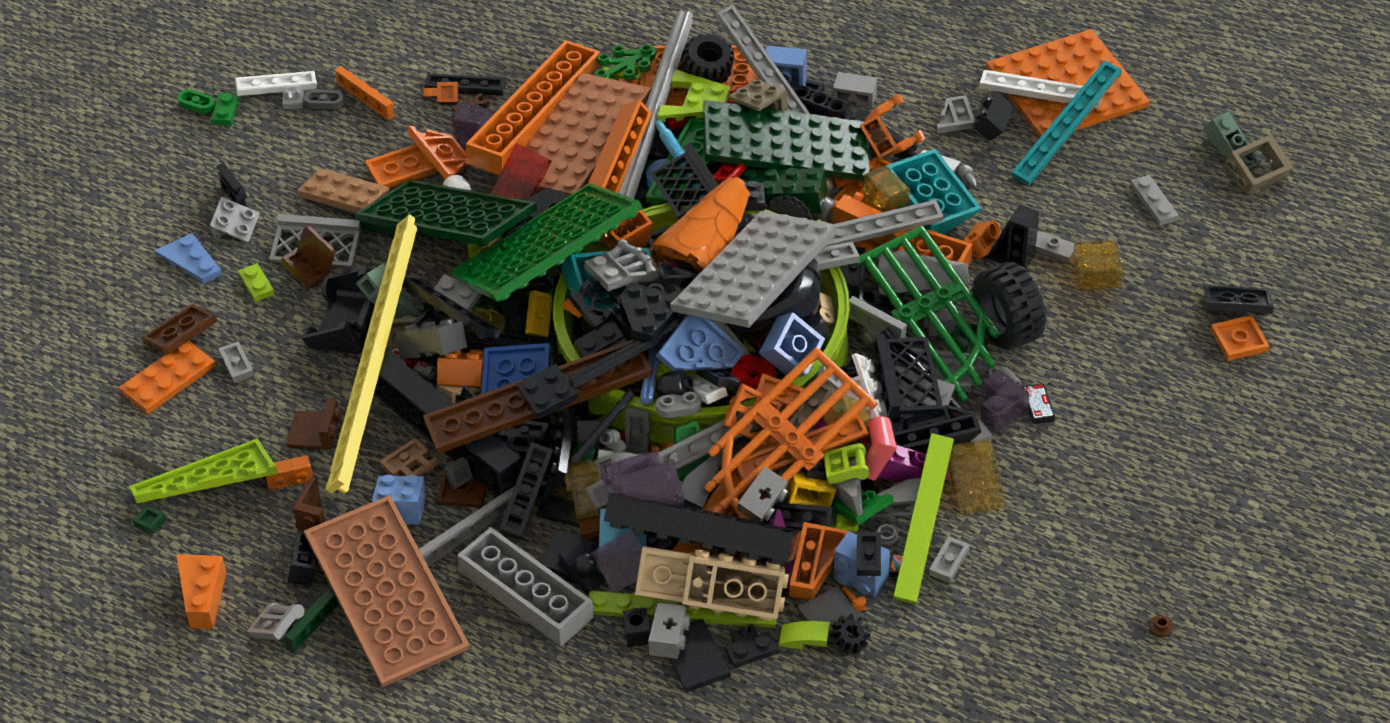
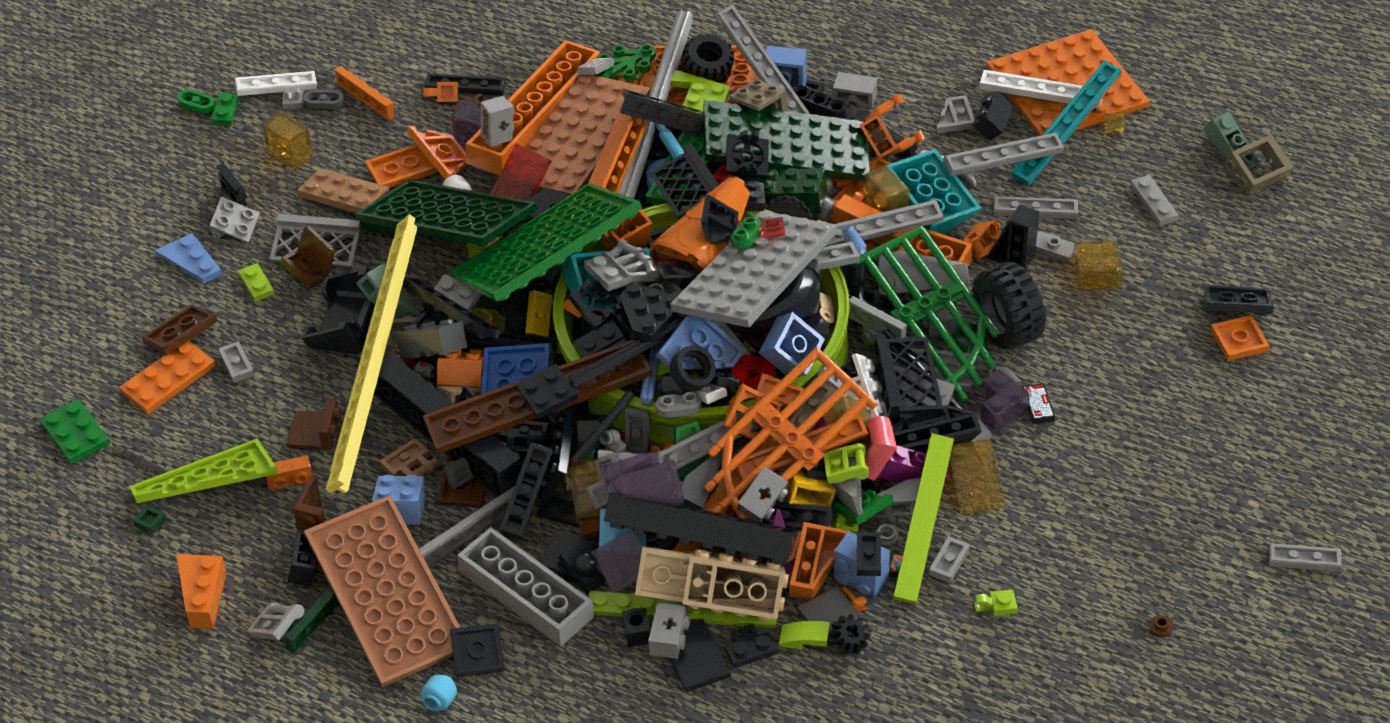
none -> green plate [39,399,110,464]
none -> clear yellow brick [262,111,313,170]
none -> medium azure head [421,675,457,711]
none -> black tile [450,623,504,677]
none -> light grey brick [481,96,515,147]
none -> light grey tile [577,58,614,75]
none -> black fence [620,89,706,135]
none -> black tyre [670,345,716,391]
none -> black slope [701,194,739,244]
none -> black piece [725,130,769,179]
none -> green plate [730,217,762,249]
none -> clear red tile [761,217,785,238]
none -> medium blue cone [842,225,867,256]
none -> light grey tile [943,133,1064,176]
none -> lime plate [974,590,1018,616]
none -> light grey tile [994,196,1078,219]
none -> clear yellow plate [1103,113,1125,133]
none -> light grey tile [1269,543,1342,572]

